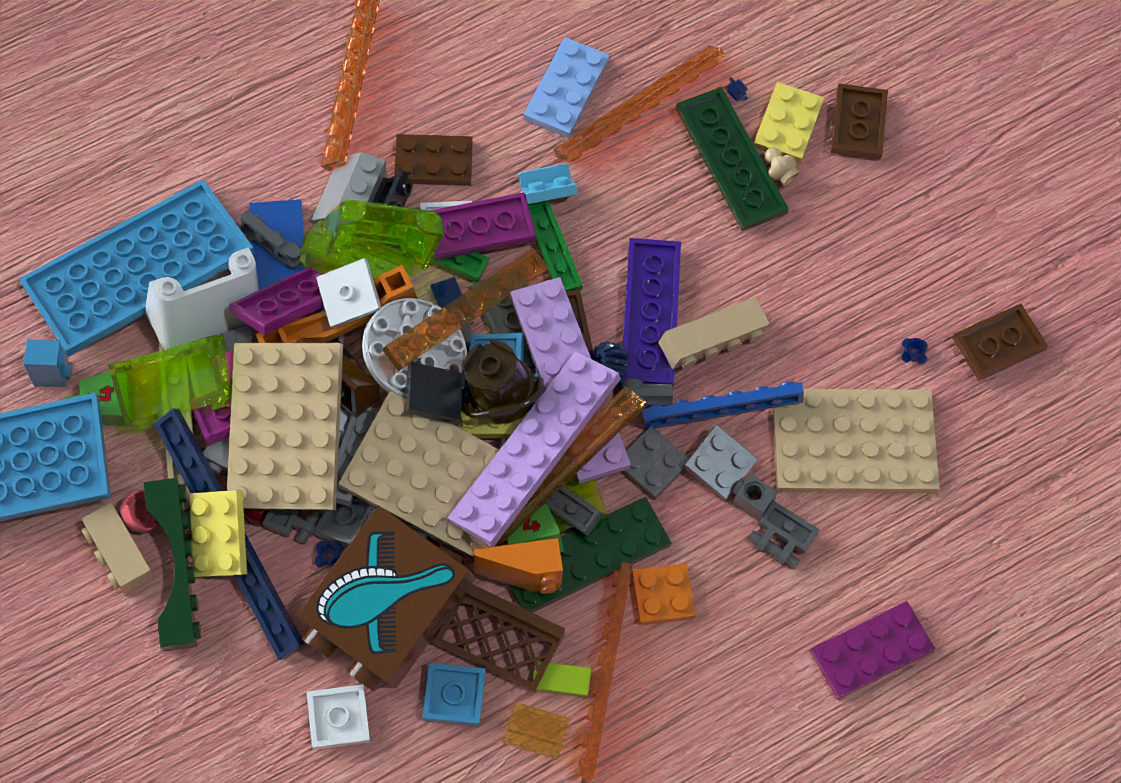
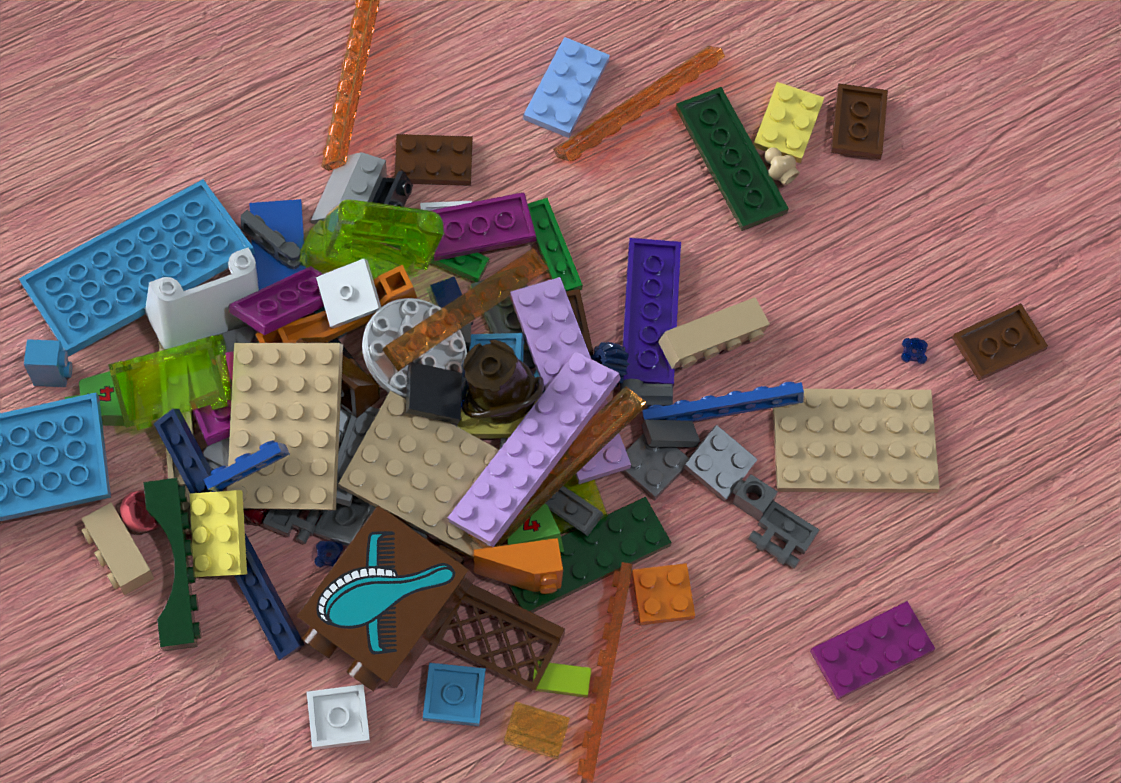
medium azure bracket [519,163,578,204] -> none
clear blue plate [725,77,748,102] -> none
none -> blue plate [203,440,290,492]
none -> dark grey tile [641,420,700,447]

